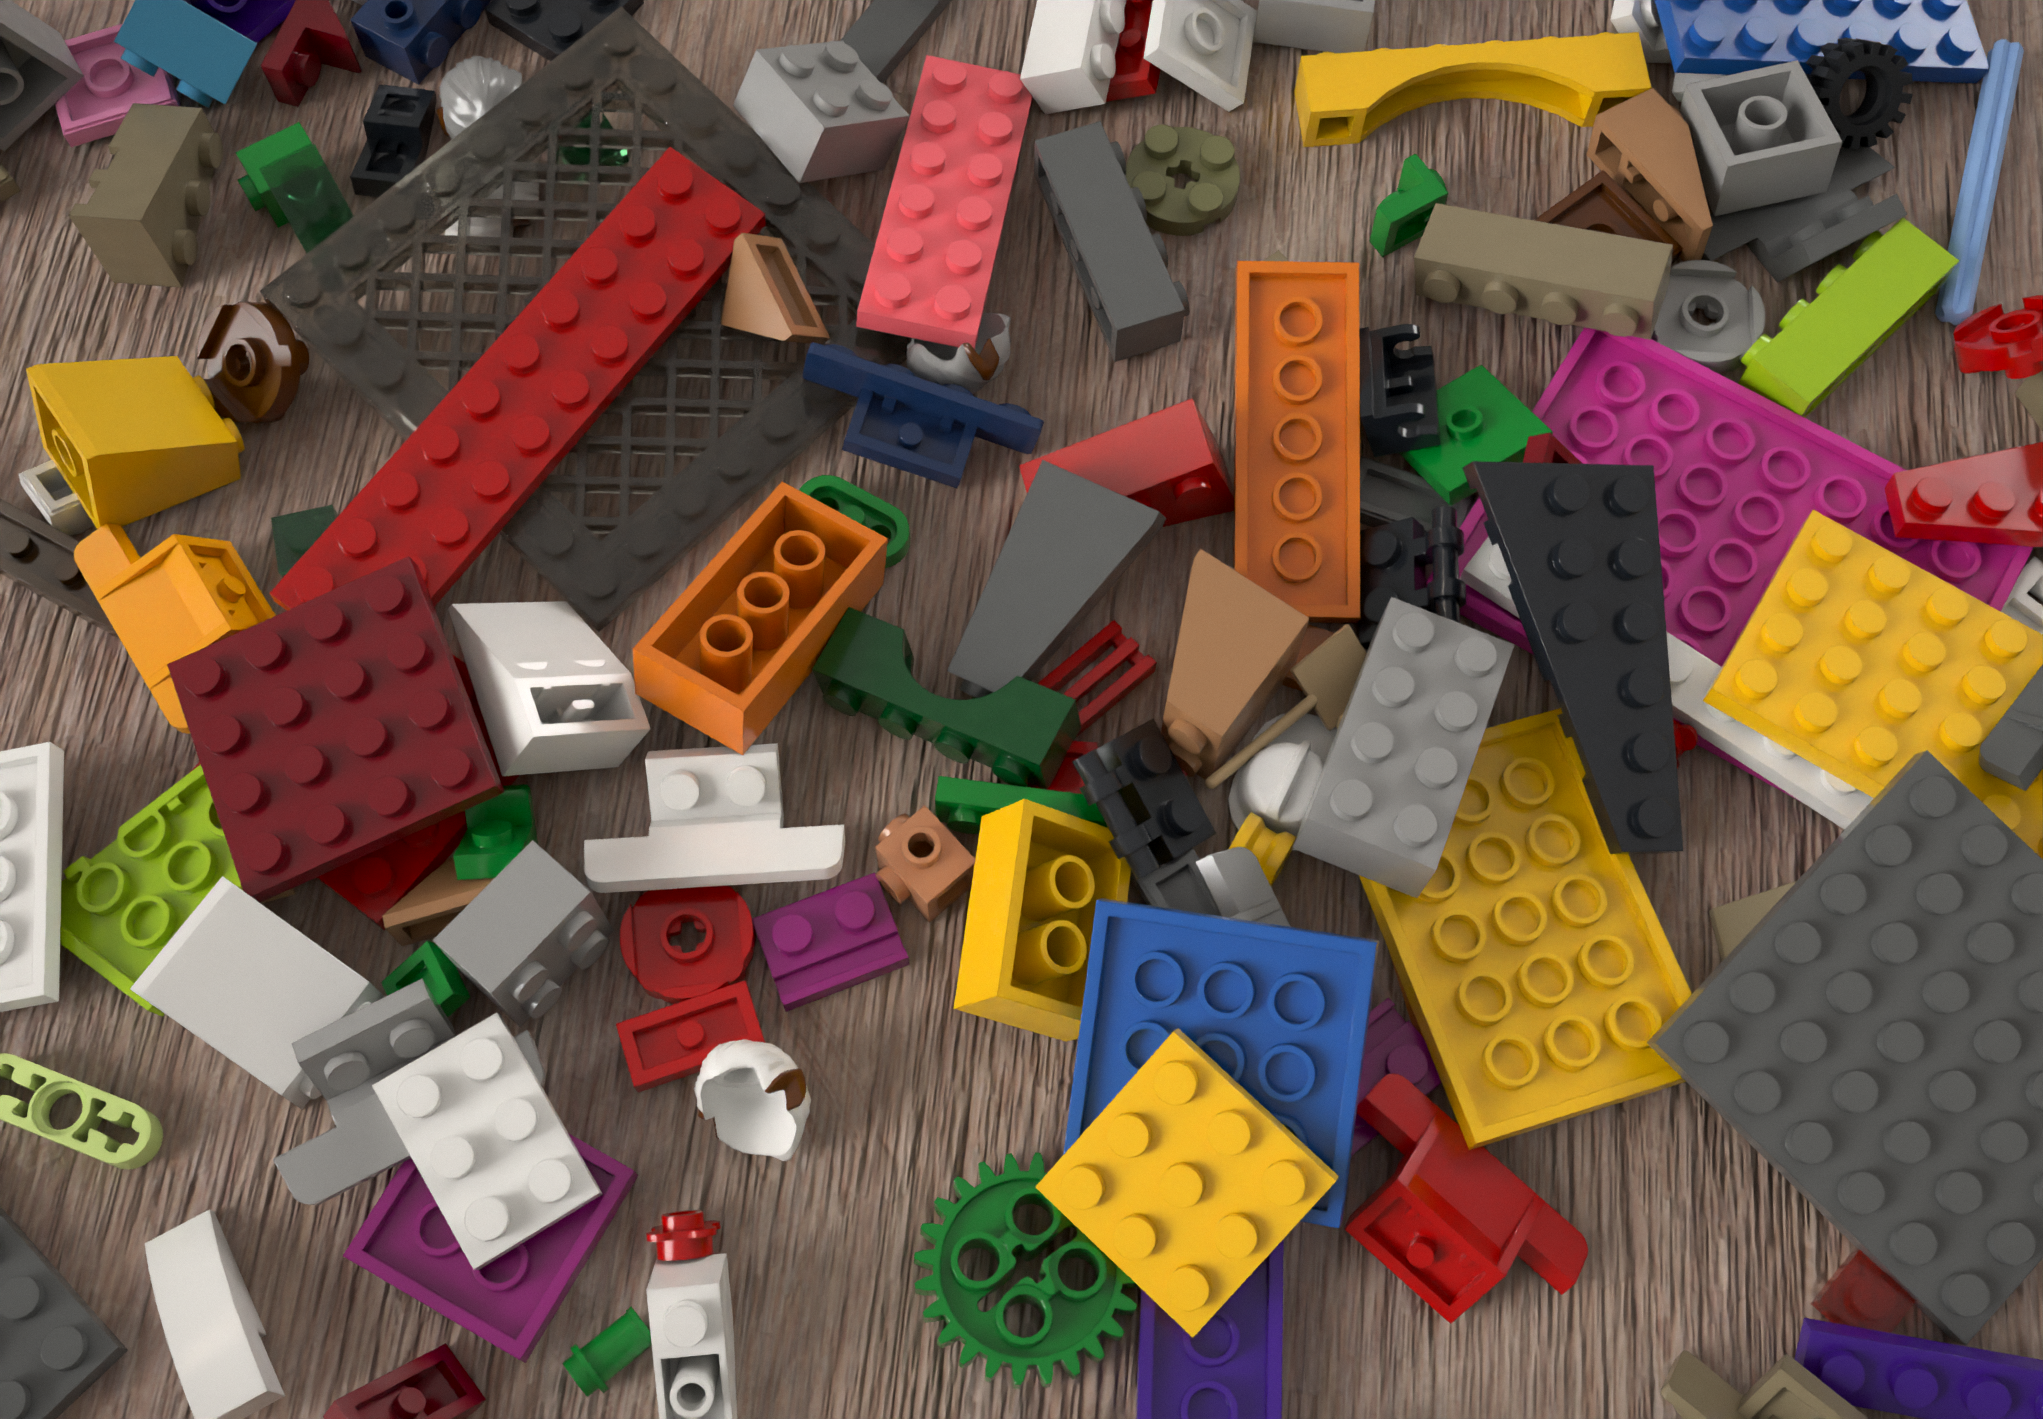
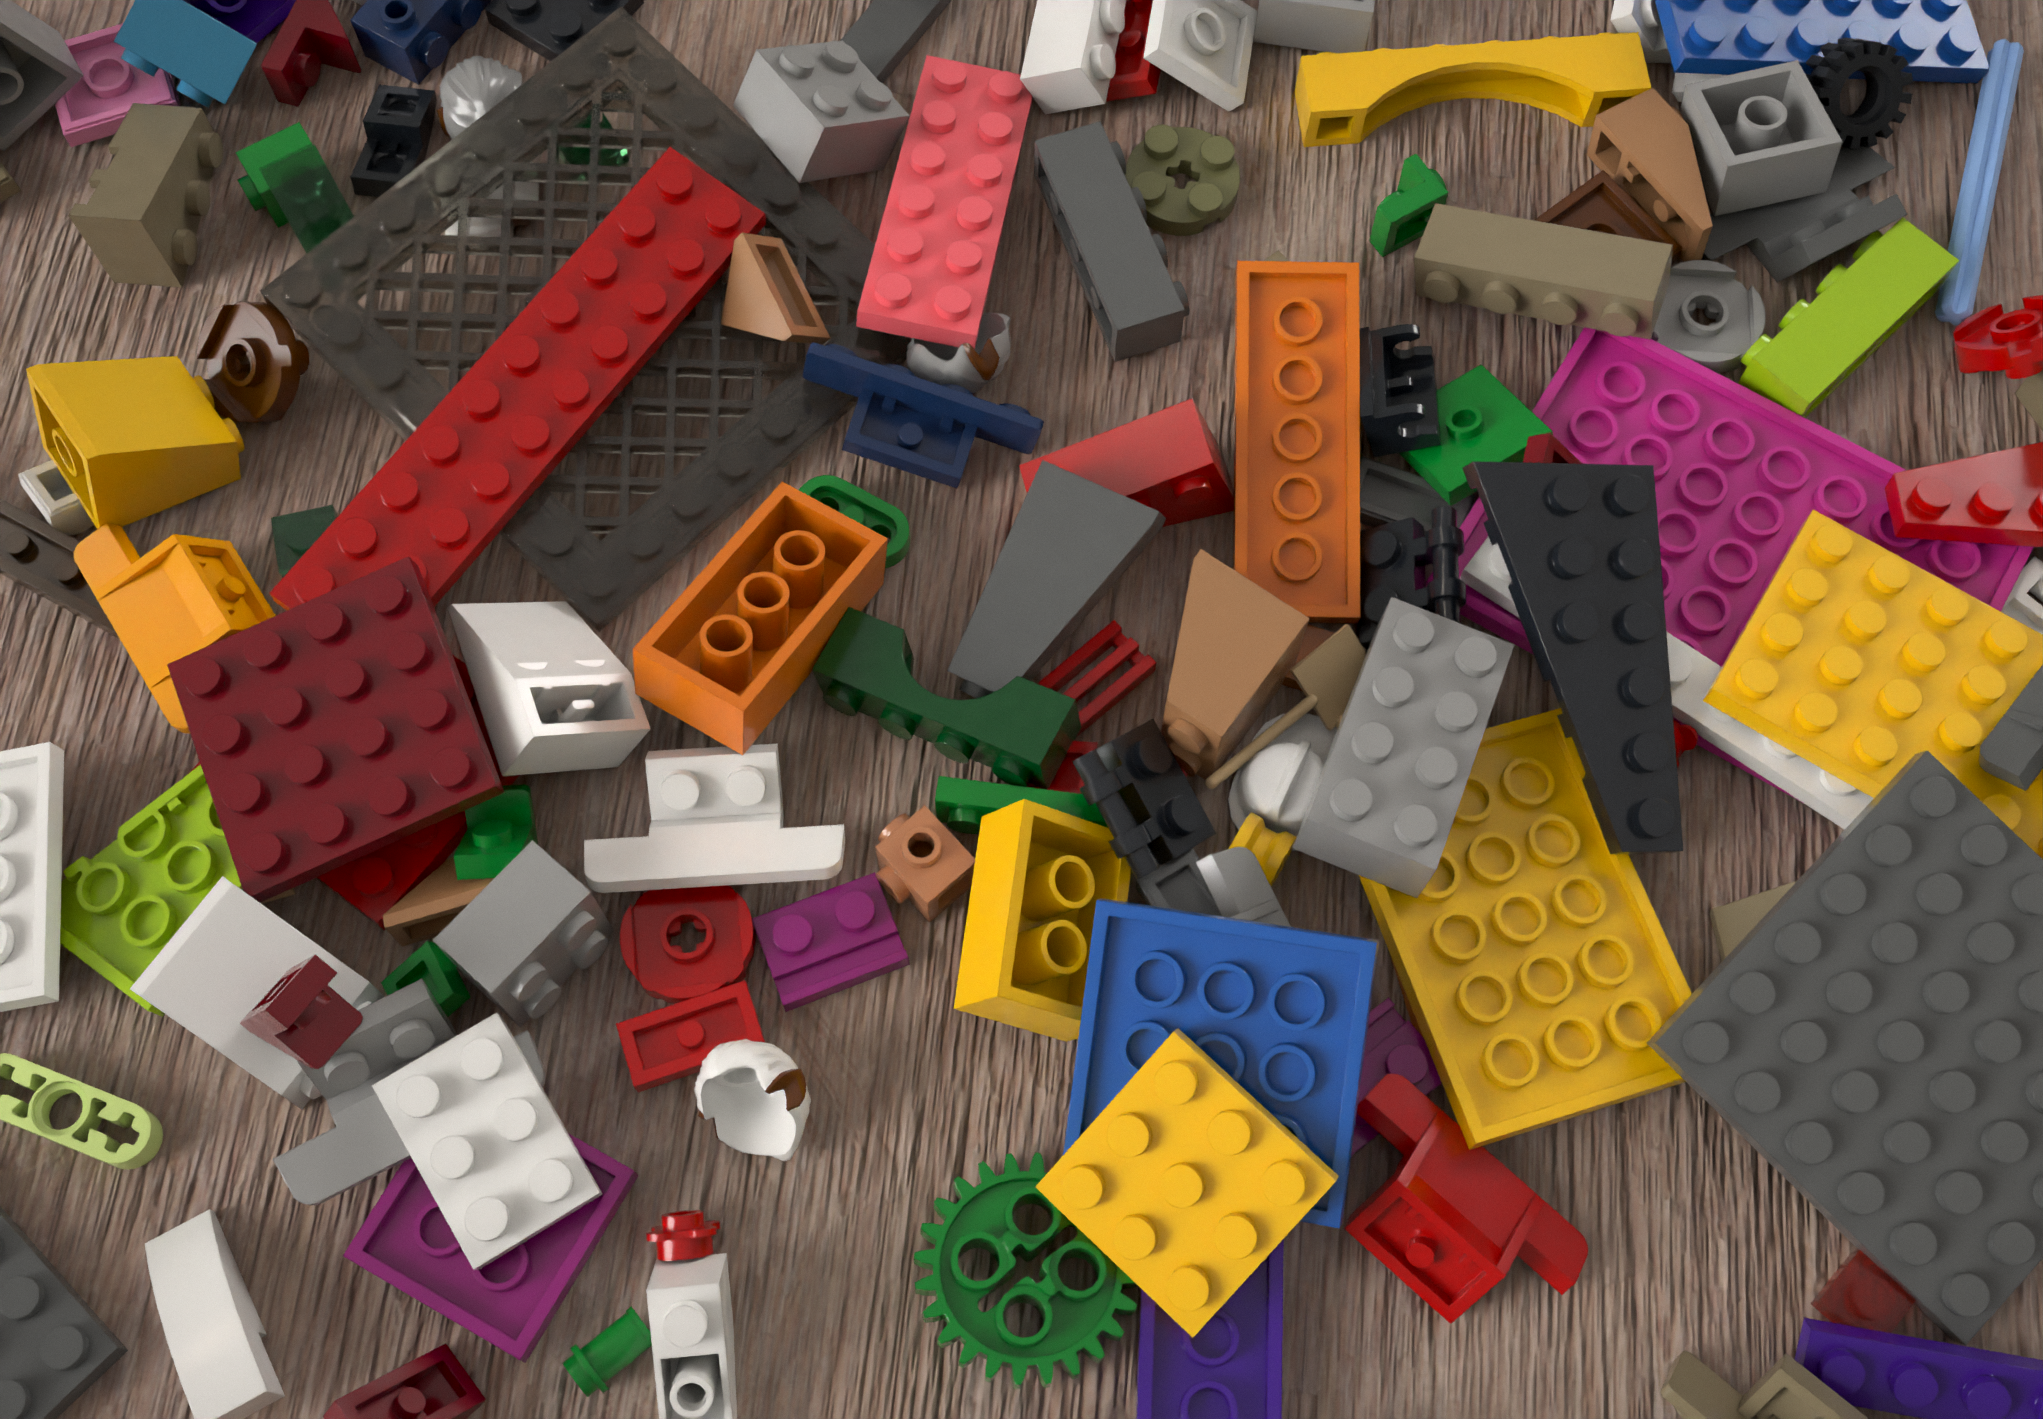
none -> dark red slope [240,954,363,1069]

